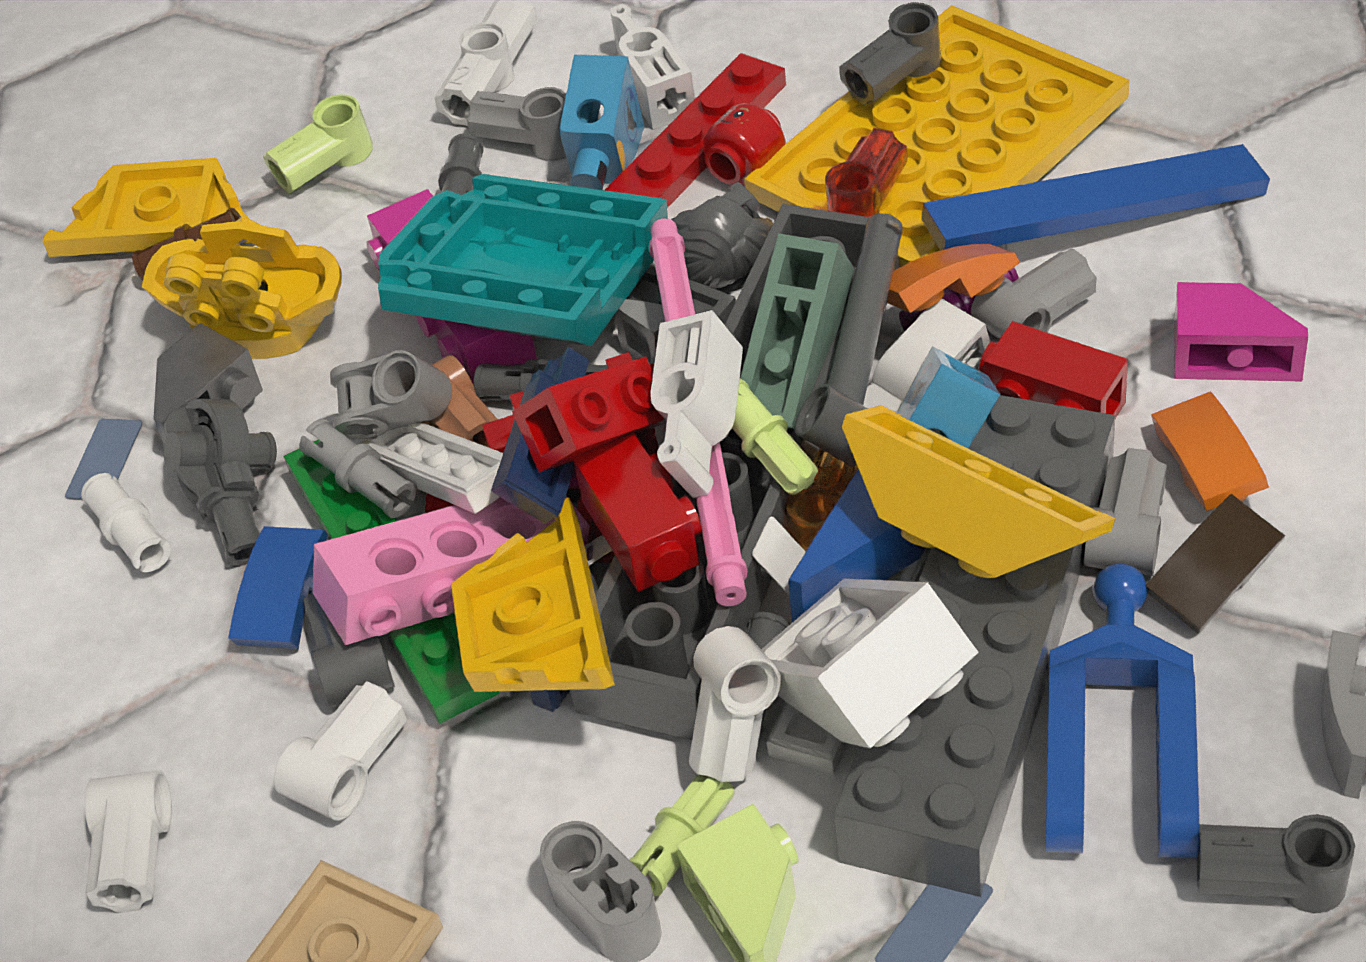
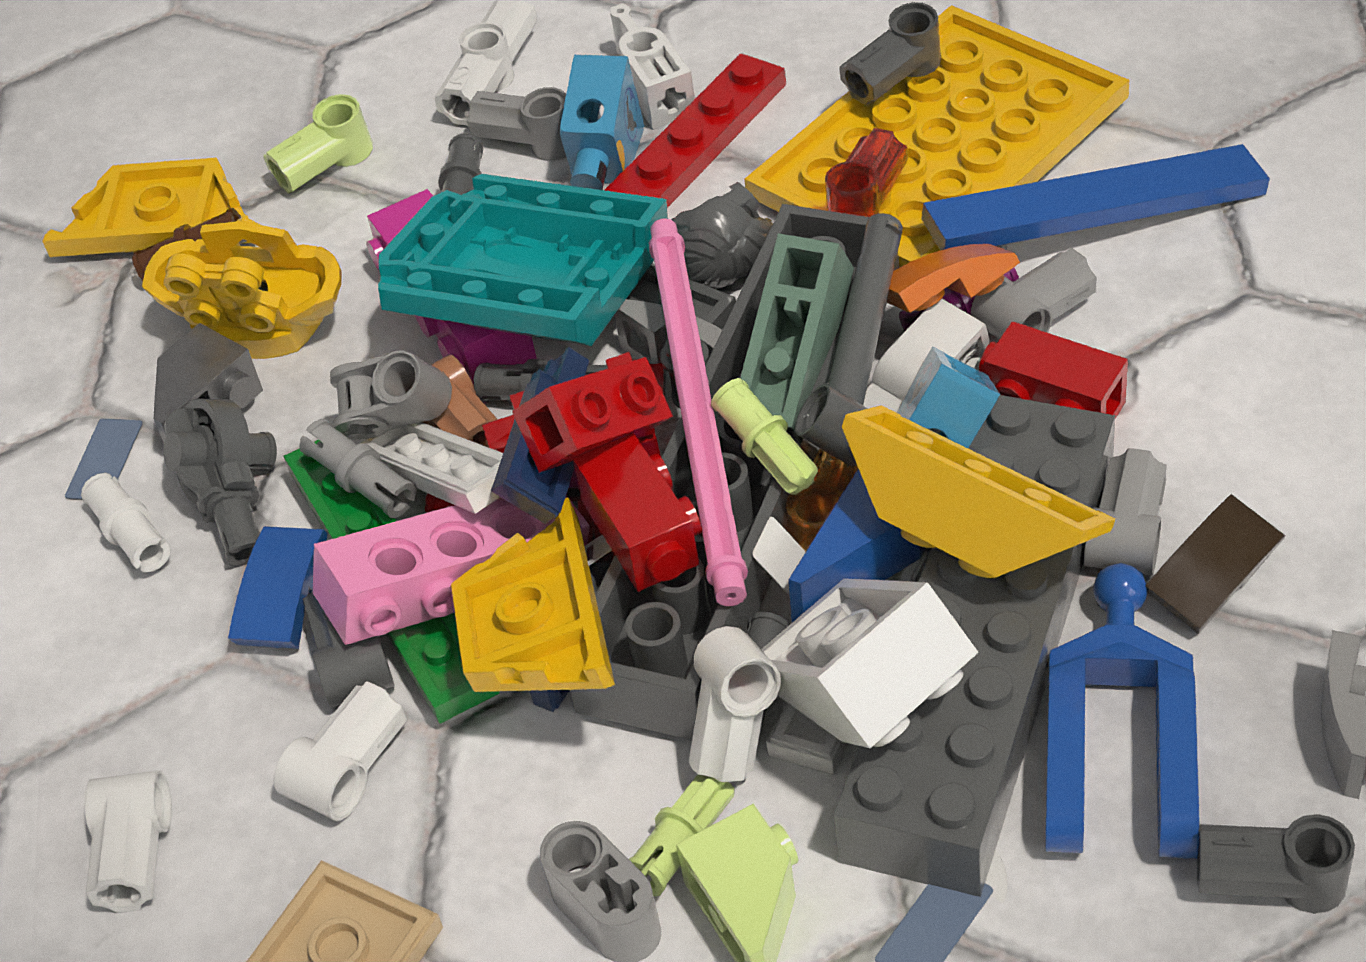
white piece [650,310,743,498] -> none
red head [703,103,786,187] -> none
orange slope [1151,391,1269,511] -> none
dark pink slope [1174,282,1308,382] -> none

